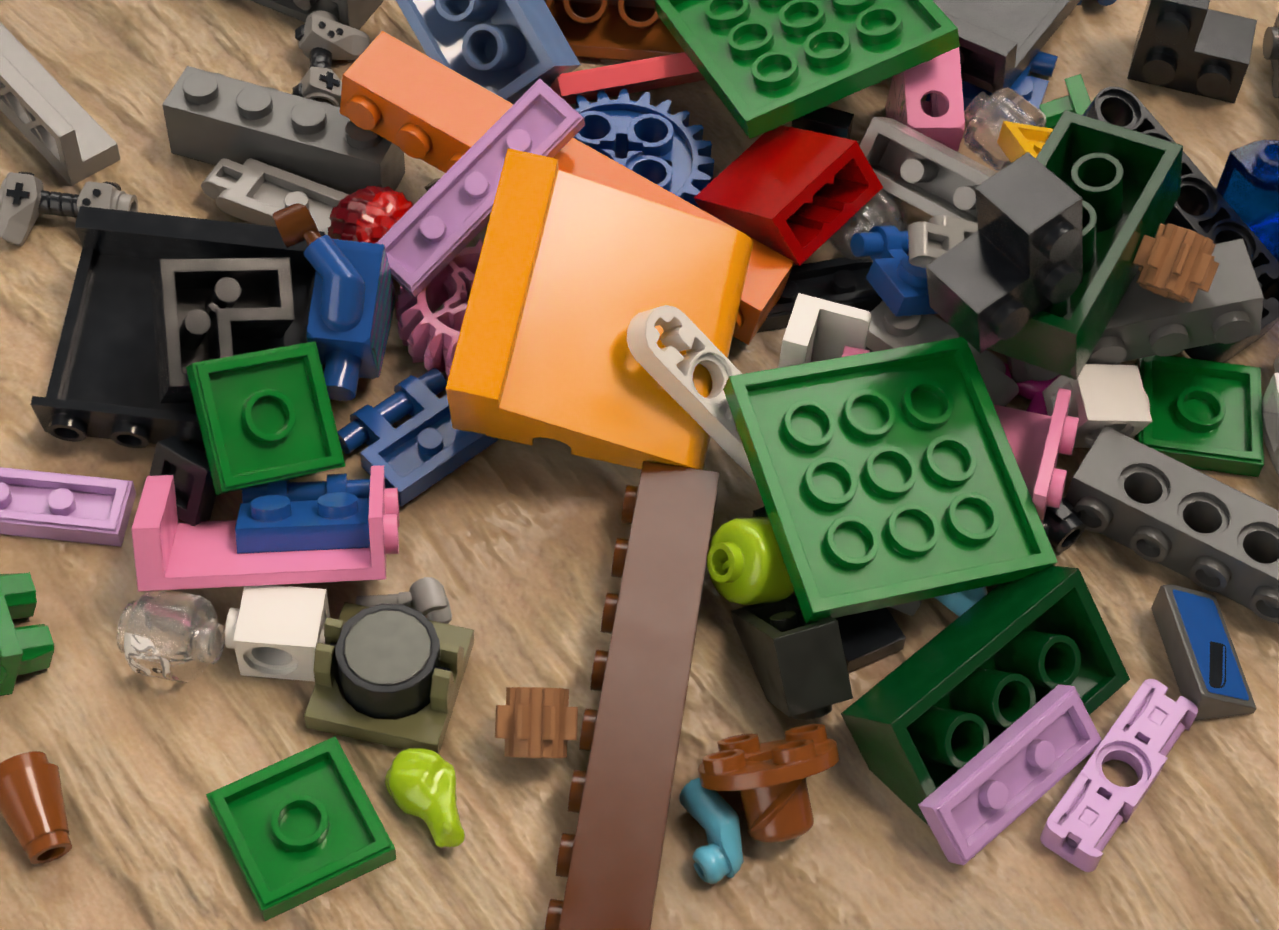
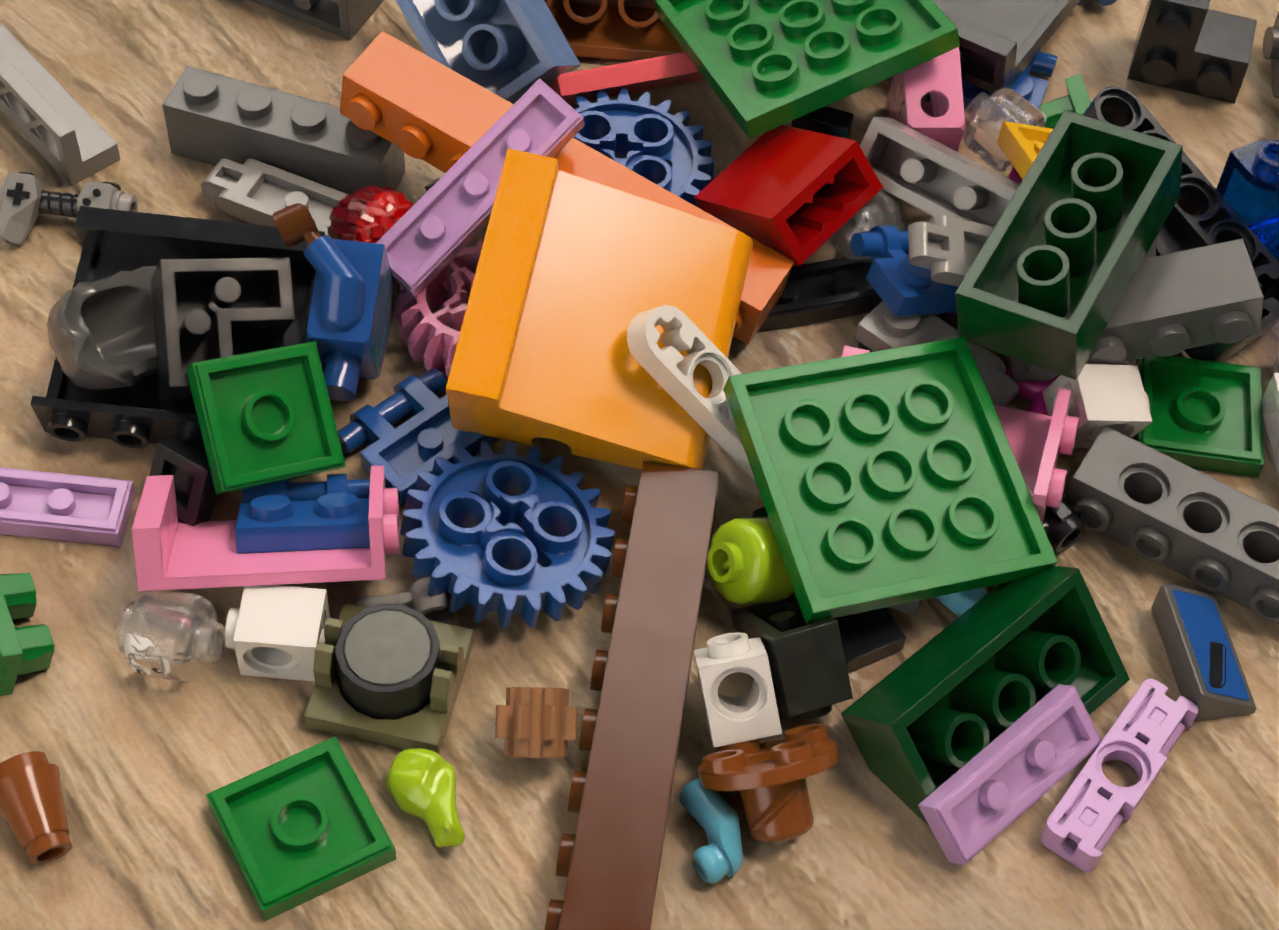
light grey piece [292,11,370,107] -> none
white panel [778,293,872,368] -> none
black brick [926,152,1083,354] -> none
medium nougat gear [1132,223,1219,304] -> none
none -> dark grey hair [47,266,158,390]
none -> blue gear [400,441,615,628]
none -> white brick [693,632,782,748]

